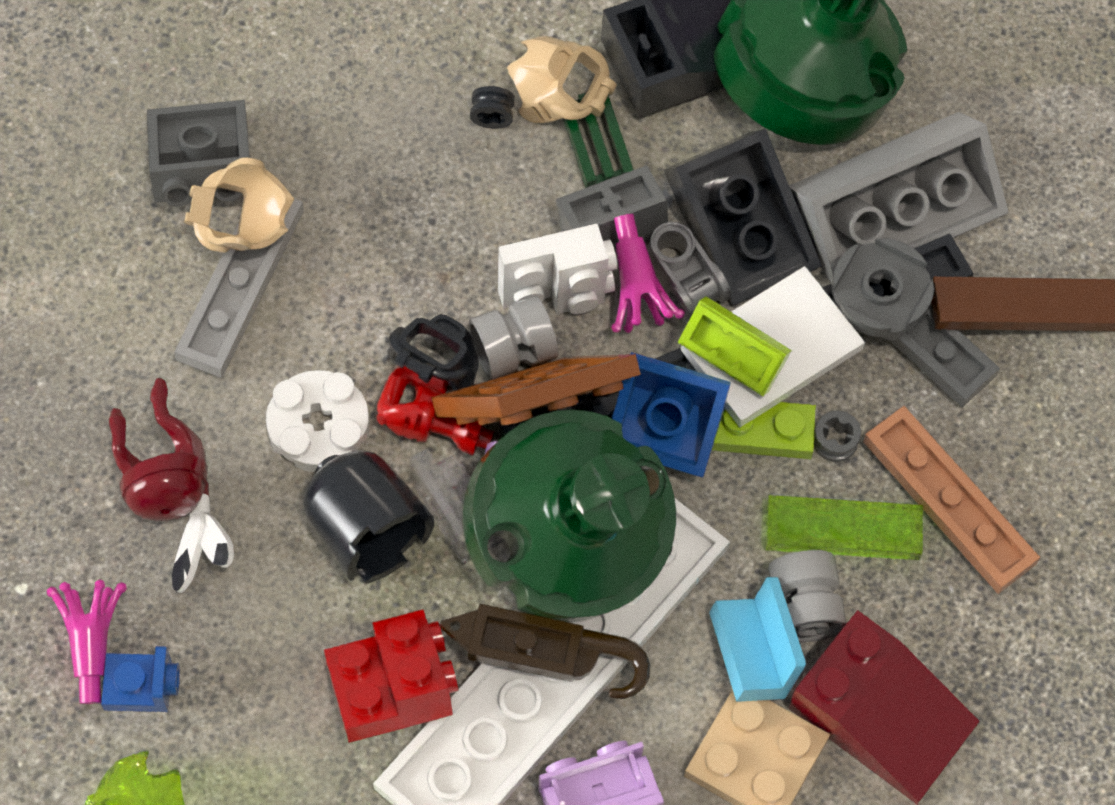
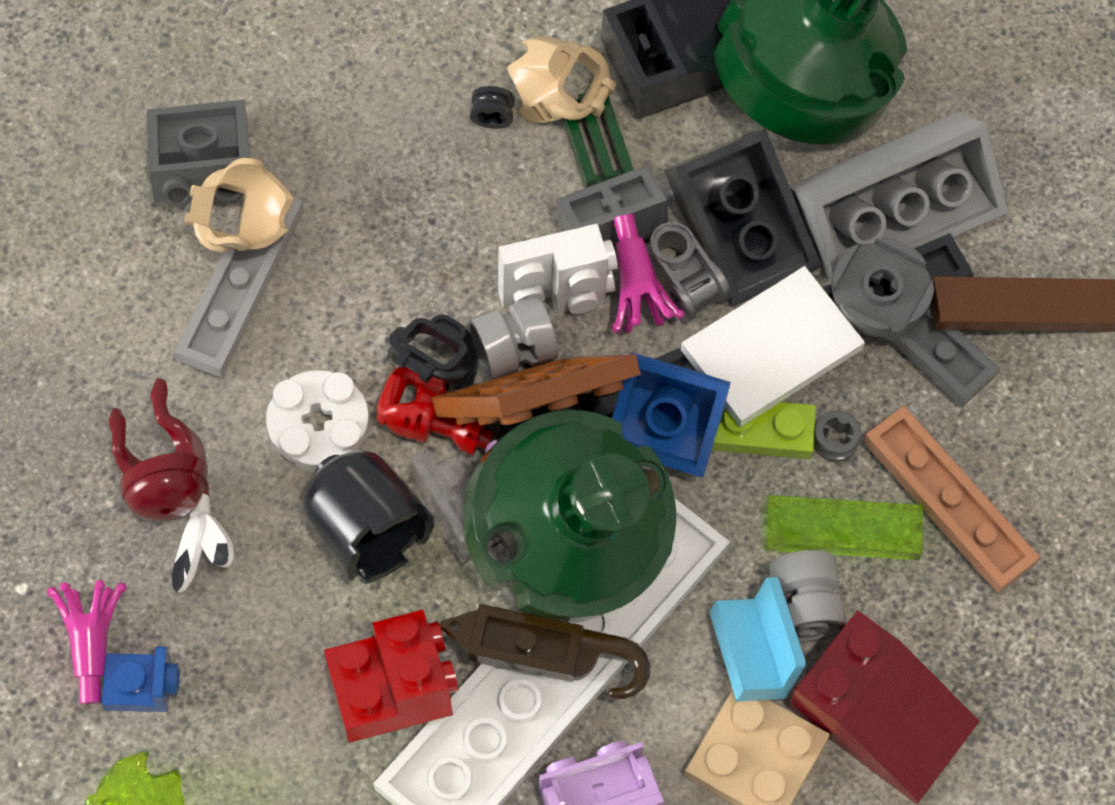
lime plate [678,296,792,397] -> none

